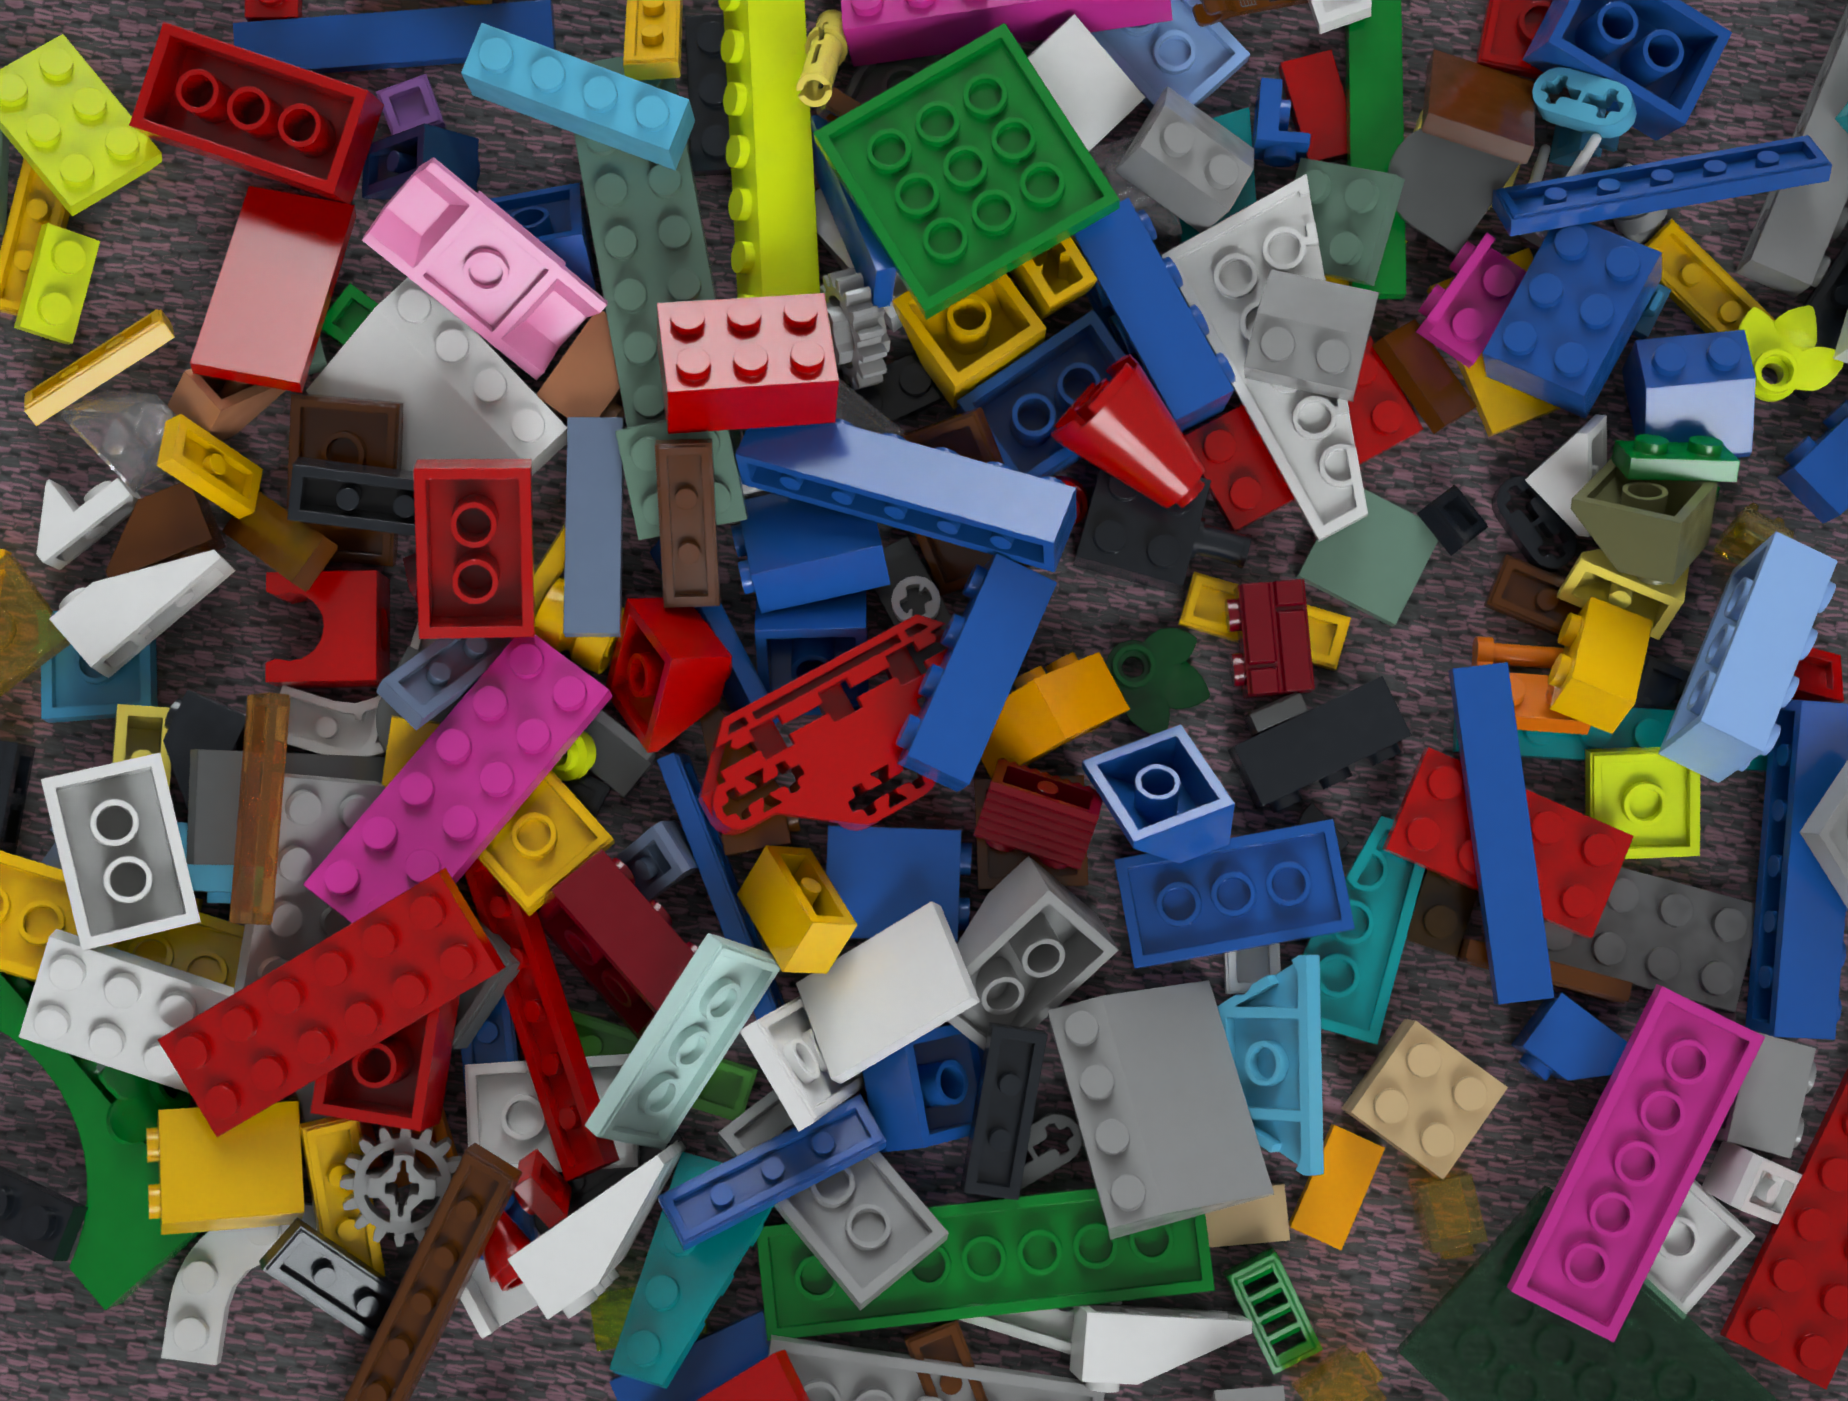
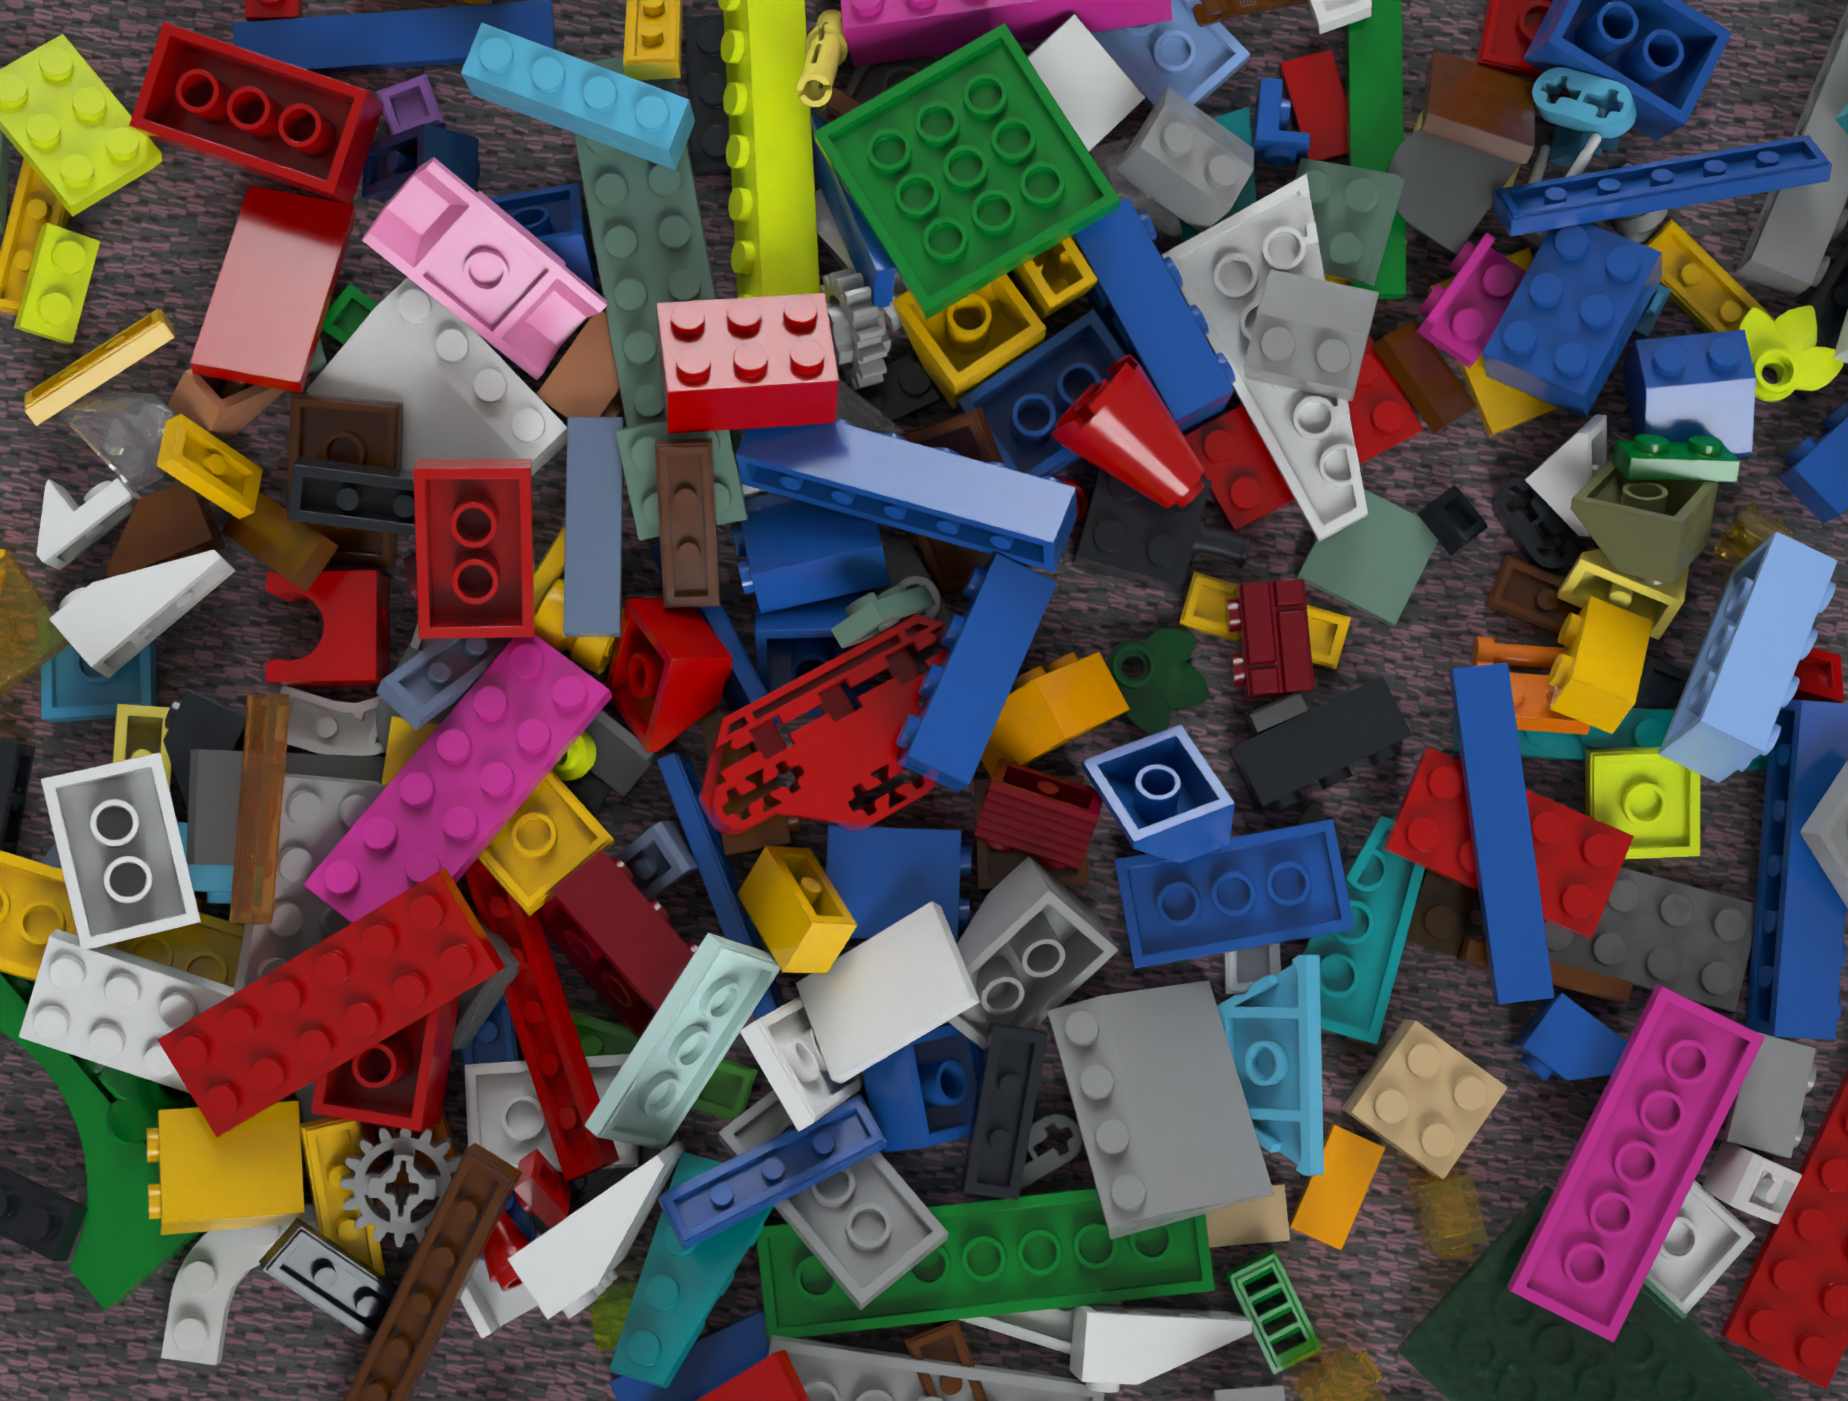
none -> sand green plate [831,584,936,648]

